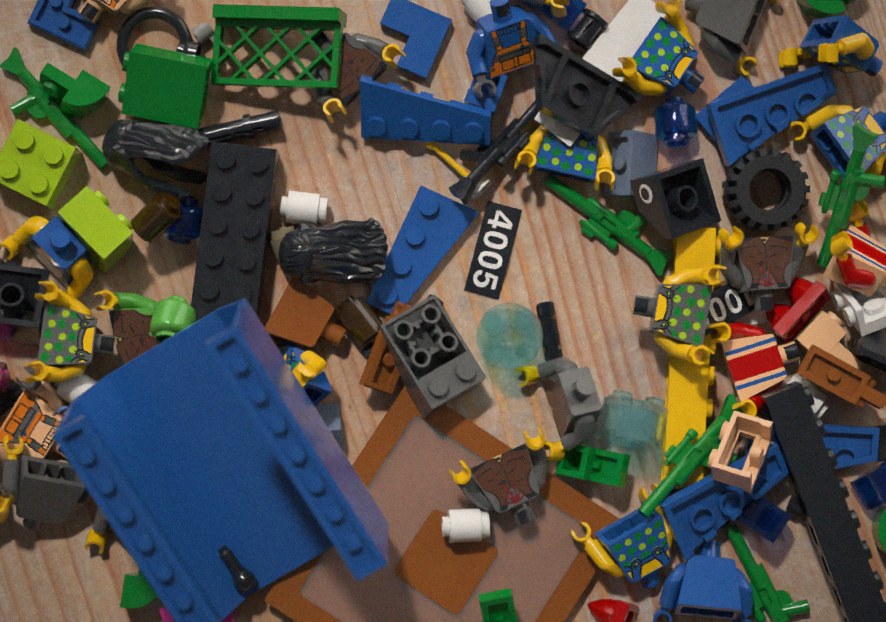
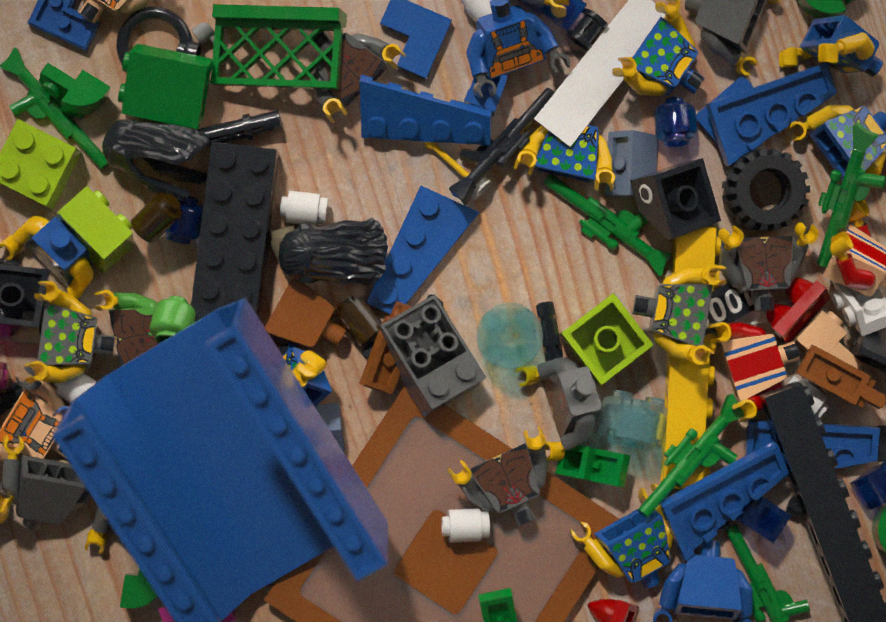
black piece [217,545,256,591] -> none
black sticker [464,201,522,299] -> none
black wing [533,34,643,140] -> none
light nougat window [708,410,773,494] -> none
none -> lime brick [559,293,654,386]

